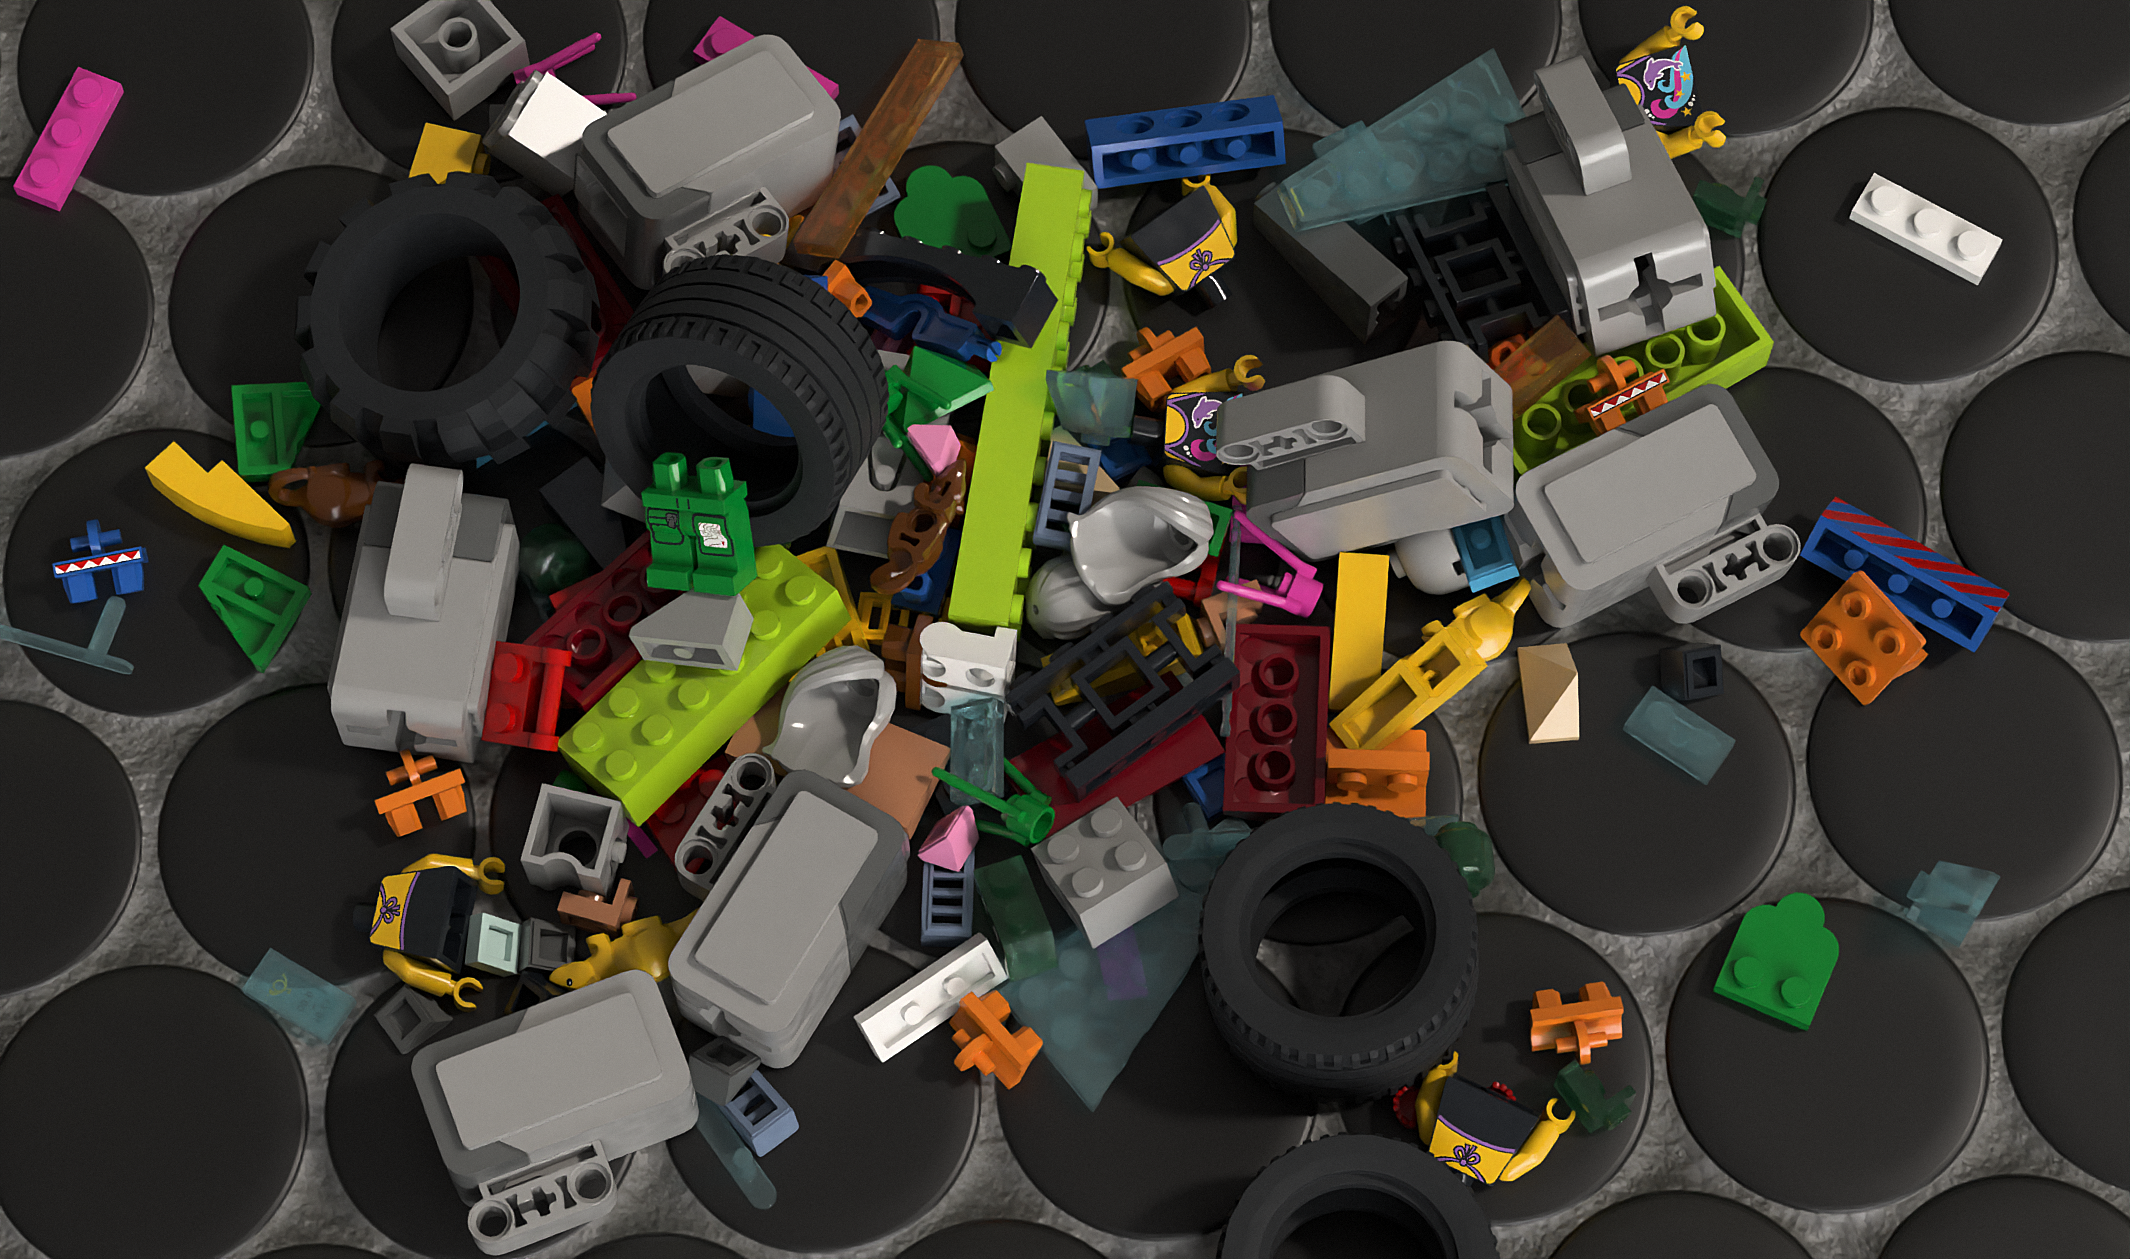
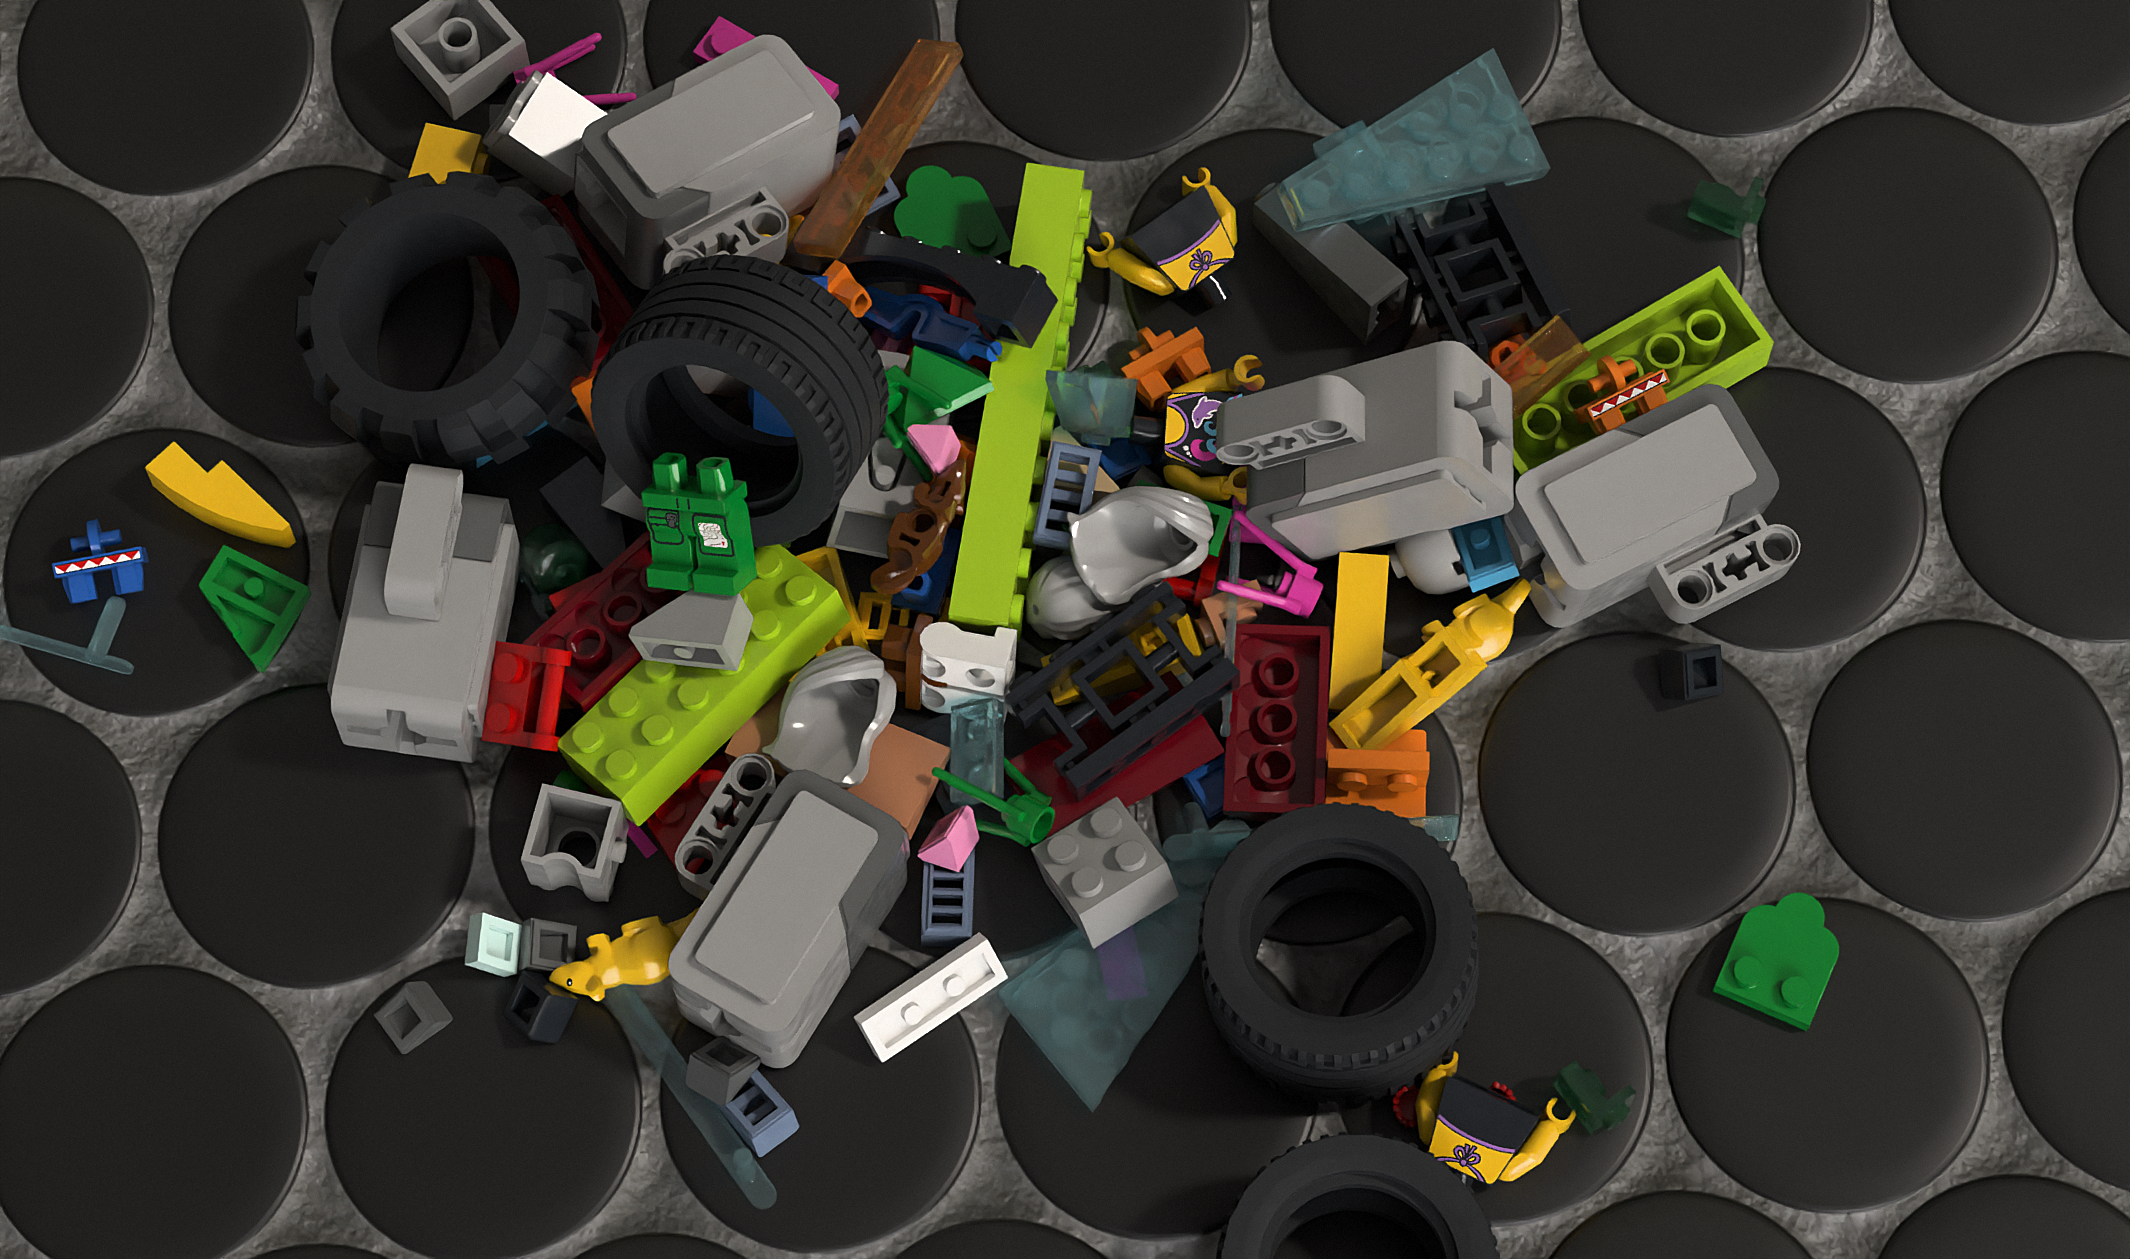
dark pink plate [13,67,124,211] -> none
green wing [231,382,321,483] -> none
clear light blue tile [242,948,357,1045] -> none
reddish brown animal [268,460,406,528] -> none
torso [353,853,505,1012] -> none
orange hips [374,748,467,837] -> none
light grey piece [411,969,699,1256] -> none
nougat bracket [557,878,640,939] -> none
orange hips [949,990,1043,1090] -> none
clear green brick [973,855,1059,982] -> none
light grey slope [992,116,1098,211] -> none
blue brick [1084,95,1286,189] -> none
clear green head [1433,821,1495,898] -> none
light grey piece [1503,55,1716,358] -> none
tan slope [1517,643,1579,744] -> none
orange hips [1529,981,1624,1065] -> none
torso [1610,6,1726,159] -> none
clear light blue plate [1623,686,1736,785] -> none
blue brick [1800,496,2010,653] -> none
orange bracket [1800,570,1929,705] -> none
white plate [1849,173,2003,285] -> none
clear light blue slope [1906,861,2001,948] -> none

